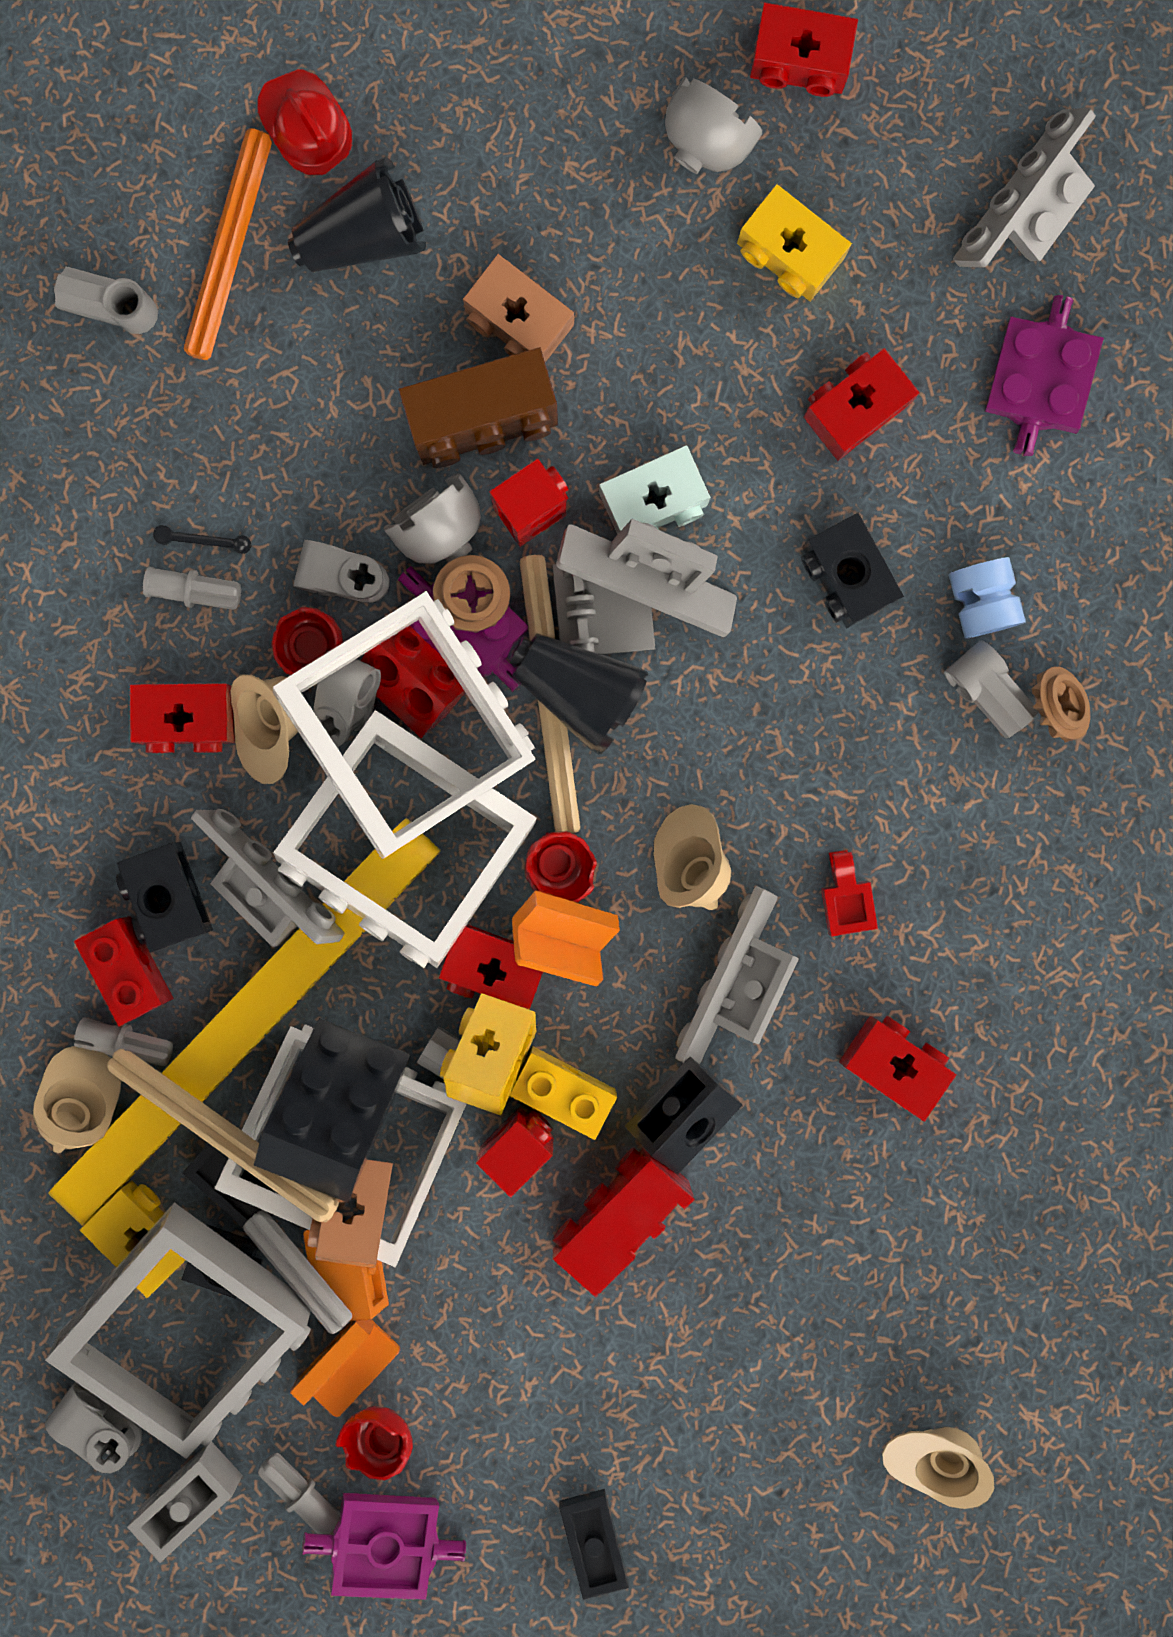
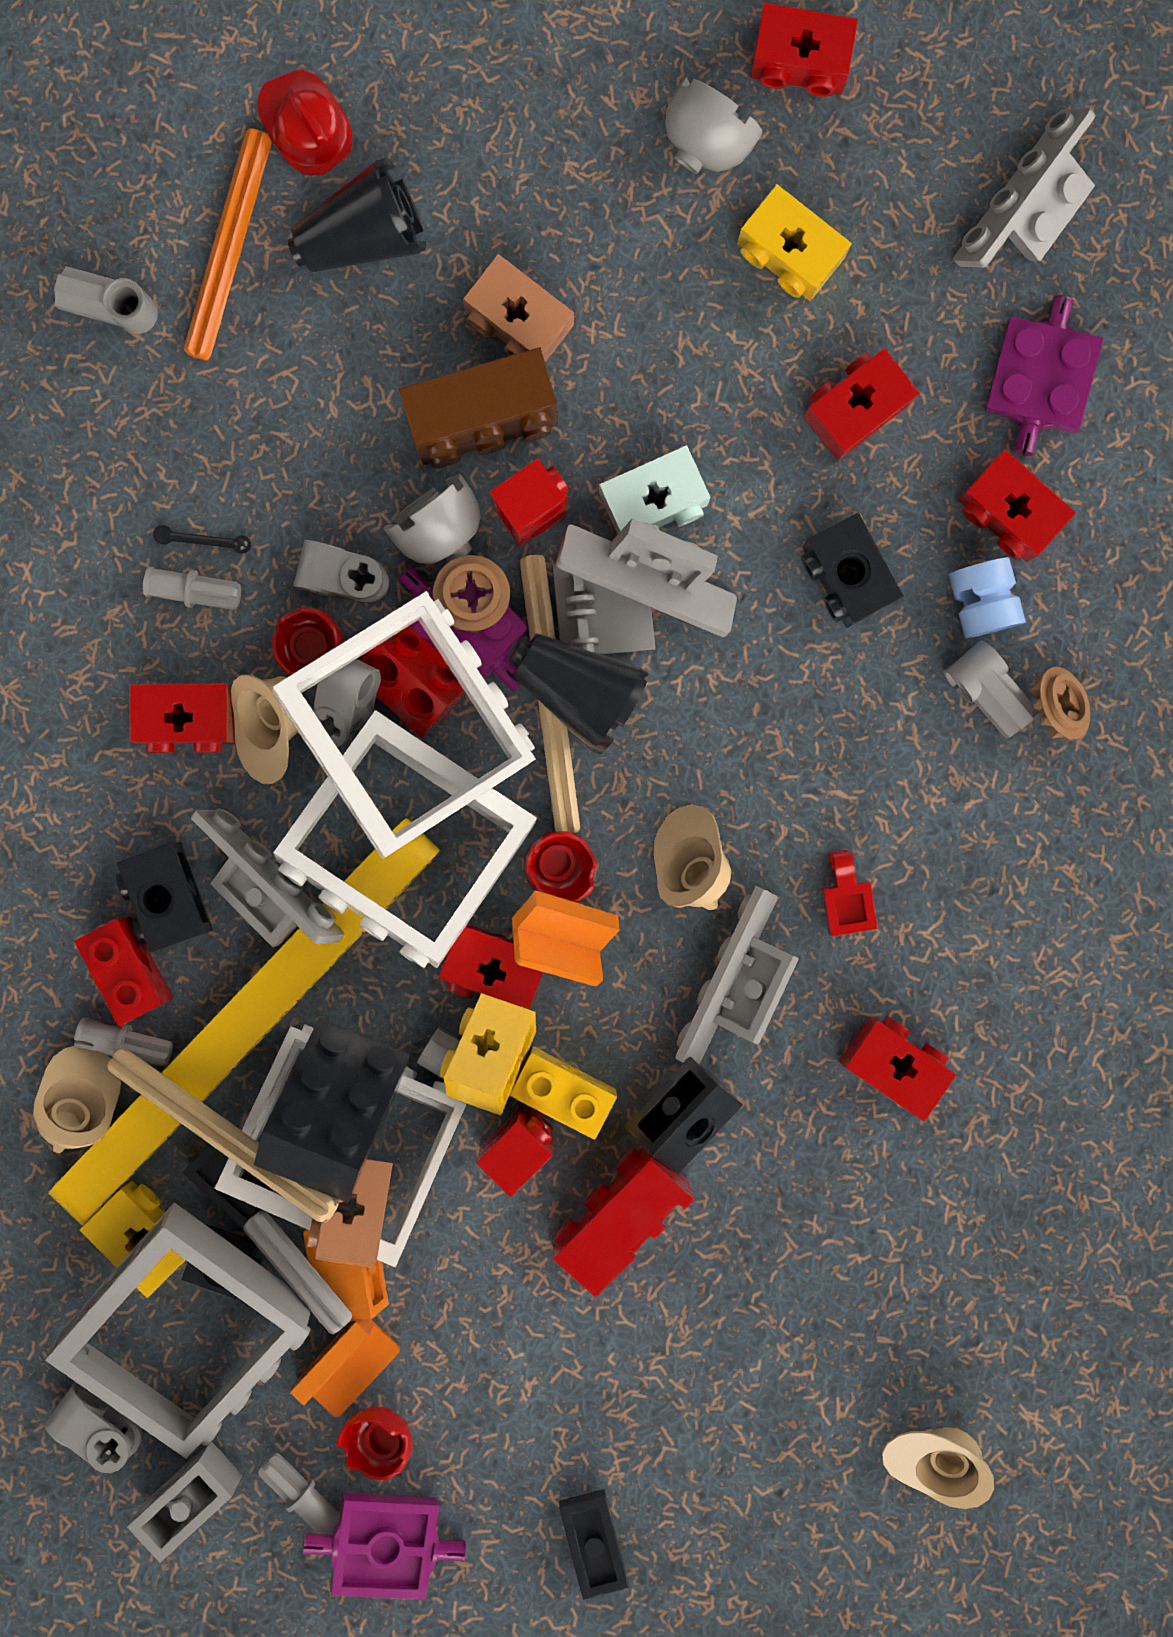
none -> red brick [957,449,1076,562]

